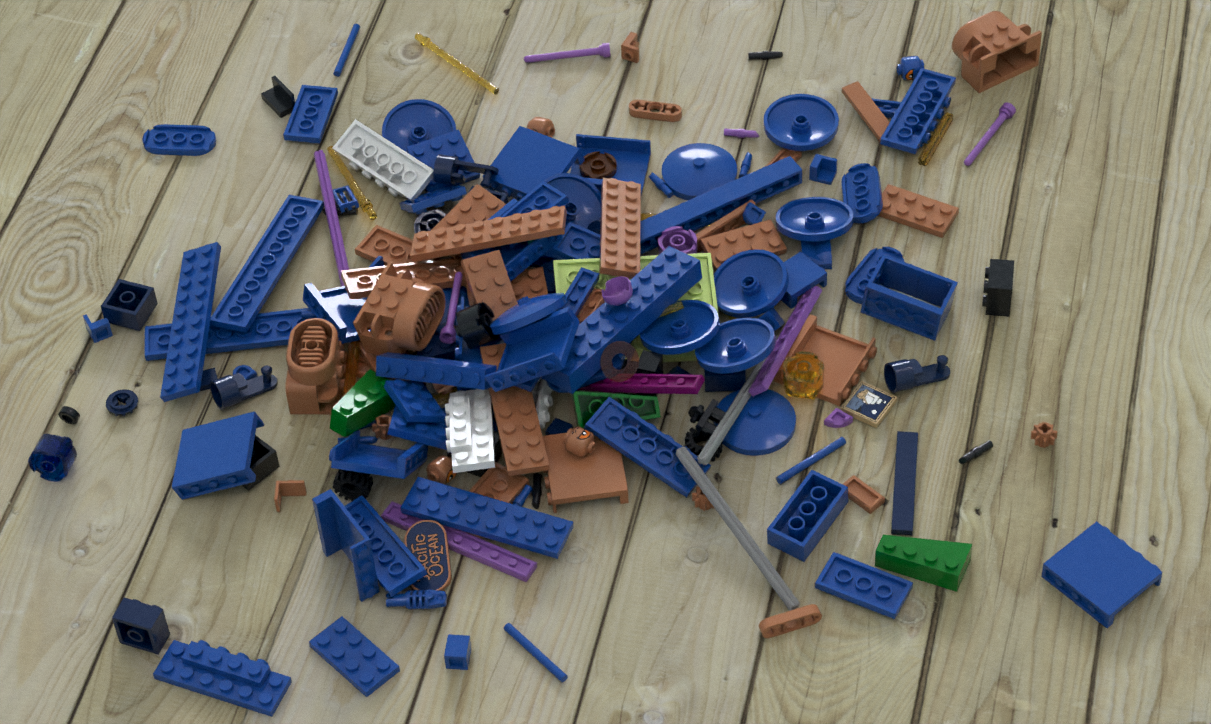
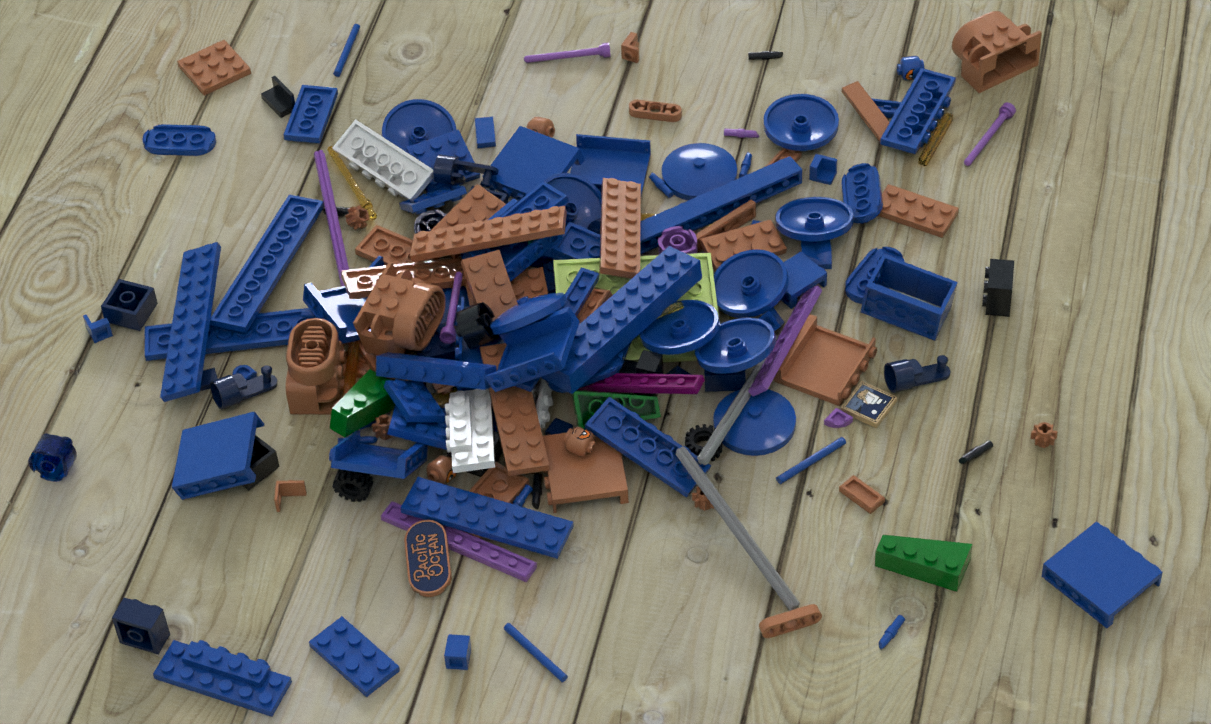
black tile [58,406,80,424] -> none
dark blue gear [106,389,139,417] -> none
blue panel [312,489,380,602] -> none
blue tile [333,185,359,213] -> none
blue plate [345,495,427,597] -> none
blue hinge [386,589,447,610] -> none
clear yellow bar [415,33,499,95] -> none
reddish brown tile [579,151,617,179] -> none
piece [600,341,639,382] -> none
medium lavender hair [602,276,633,306] -> none
black hips [688,399,725,439] -> none
blue tile [743,202,766,225] -> none
blue brick [767,470,848,562] -> none
clear yellow brick [783,351,824,399] -> none
blue plate [815,552,913,619] -> none
dark blue tile [891,431,918,536] -> none
none -> nougat plate [177,40,251,96]
none -> nougat gear [345,205,370,230]
none -> blue tile [475,116,496,148]
none -> blue piece [879,615,905,649]

